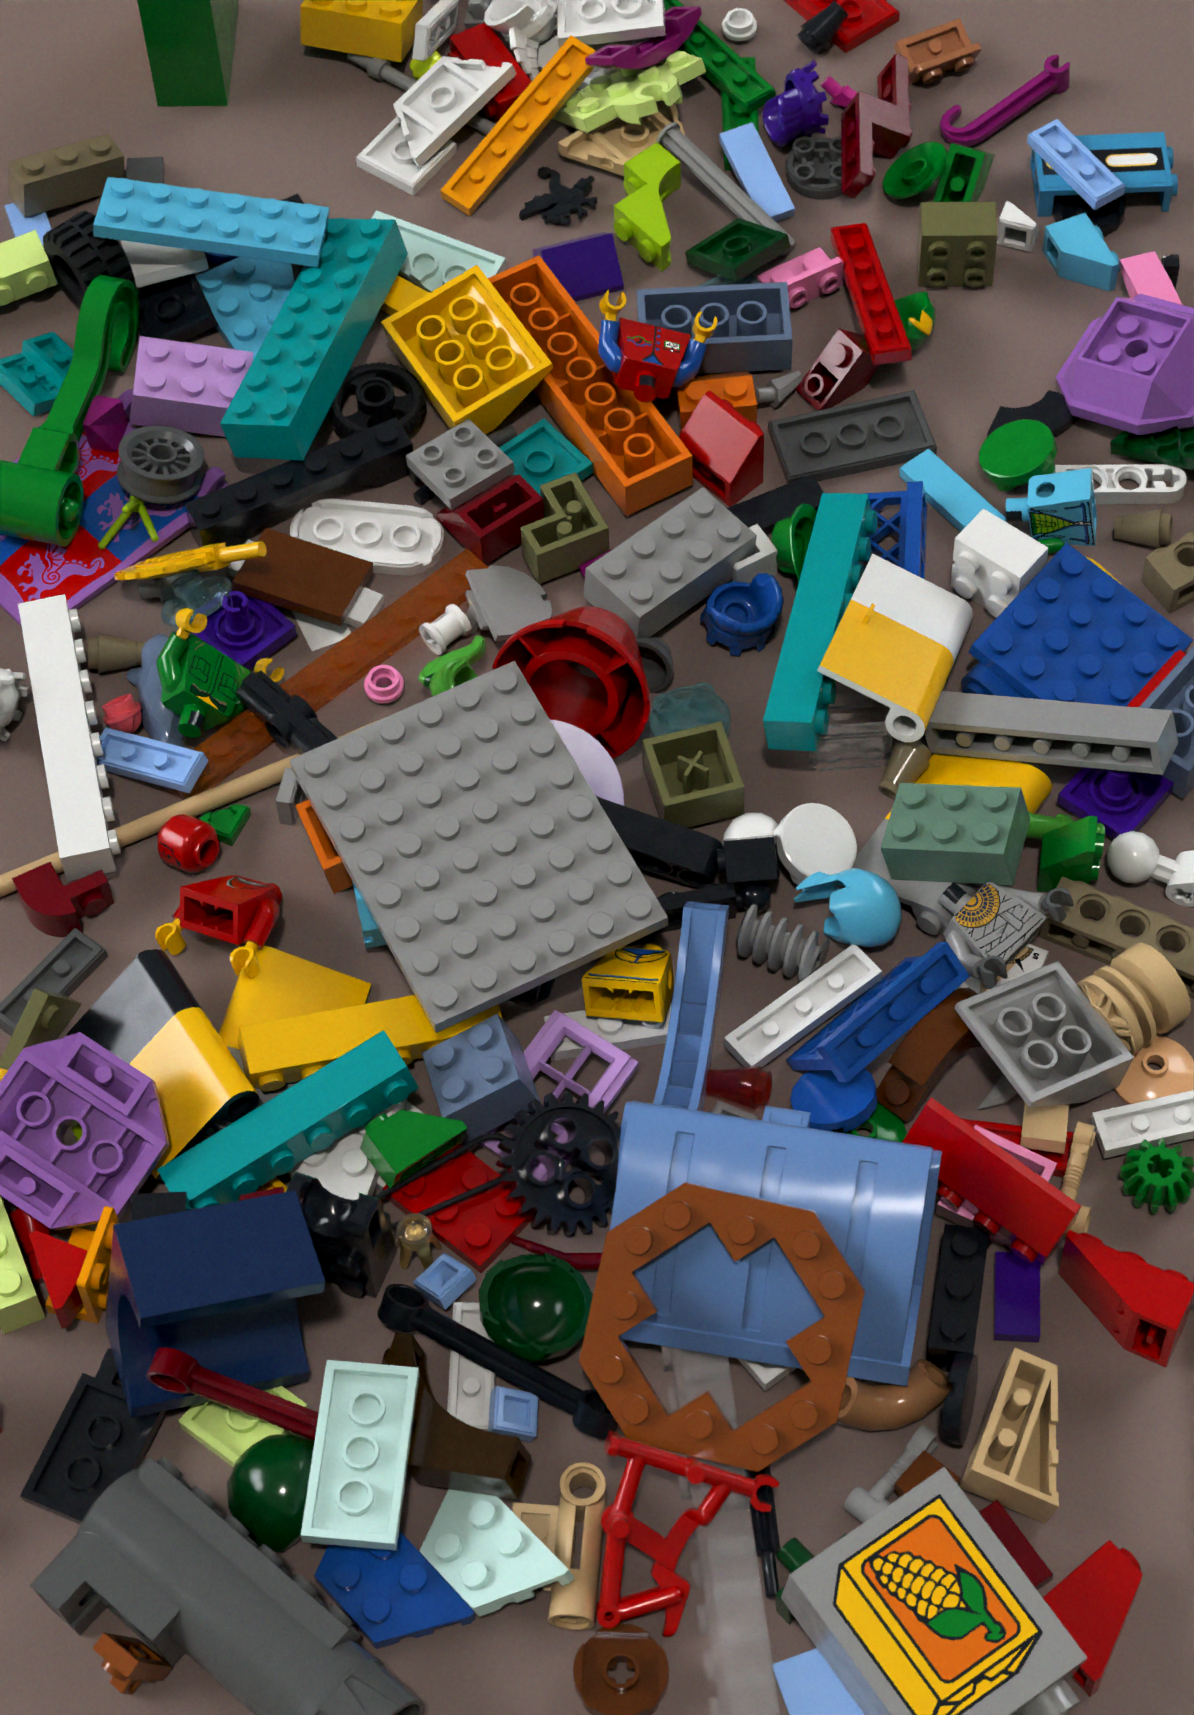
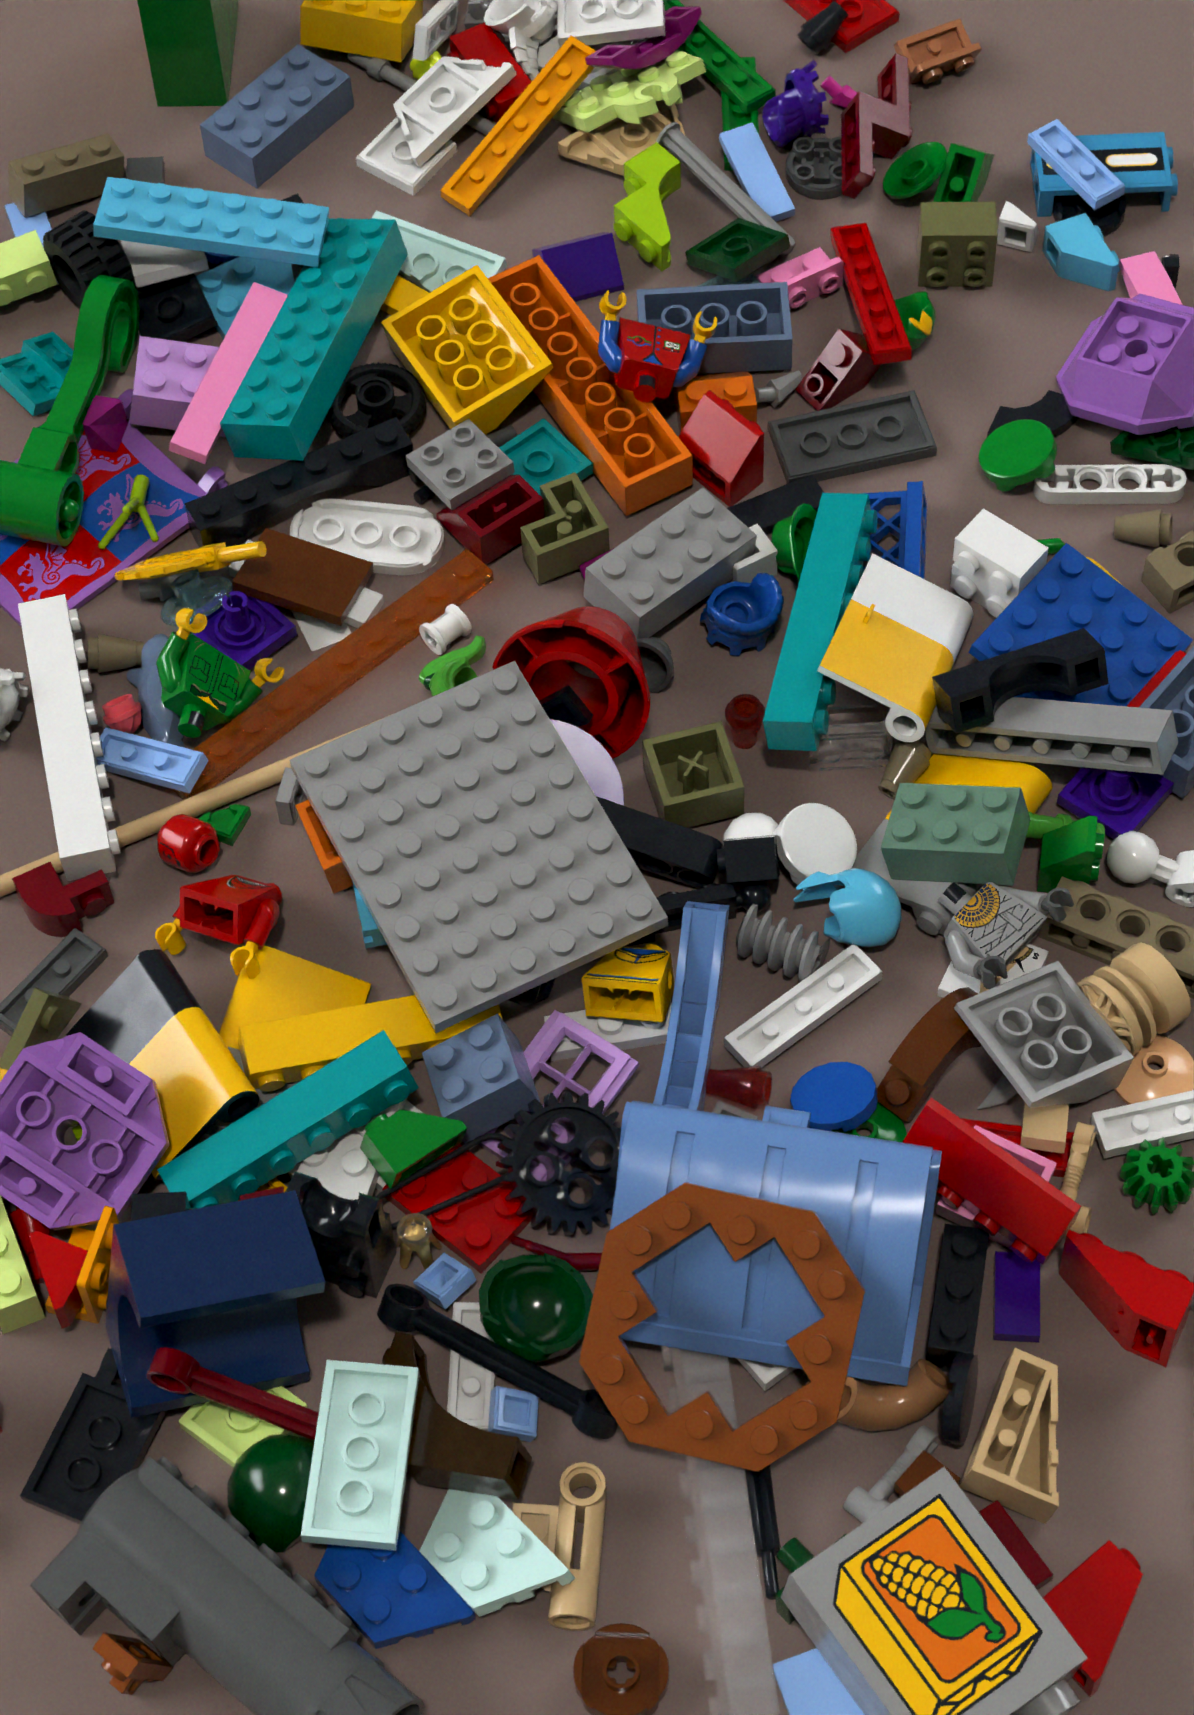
dark grey wheel [117,425,204,504] -> none
black piece [236,671,338,755] -> none
bright pink plate [364,665,404,703] -> none
light grey piece [465,565,552,641] -> none
black piece [519,167,598,225] -> none
red piece [596,1431,779,1637] -> none
clear light blue tile [650,682,731,738] -> none
white plate [722,8,757,41] -> none
blue fence [786,942,970,1082] -> none
medium azure tile [899,448,1006,532] -> none
magenta piece [940,55,1070,146] -> none
medium azure torso [1006,468,1097,546] -> none
none -> bright pink tile [169,282,288,464]
none -> sand blue brick [200,44,354,189]
none -> black tile [539,685,593,727]
none -> clear red cone [725,694,765,749]
none -> black arch [932,628,1109,733]

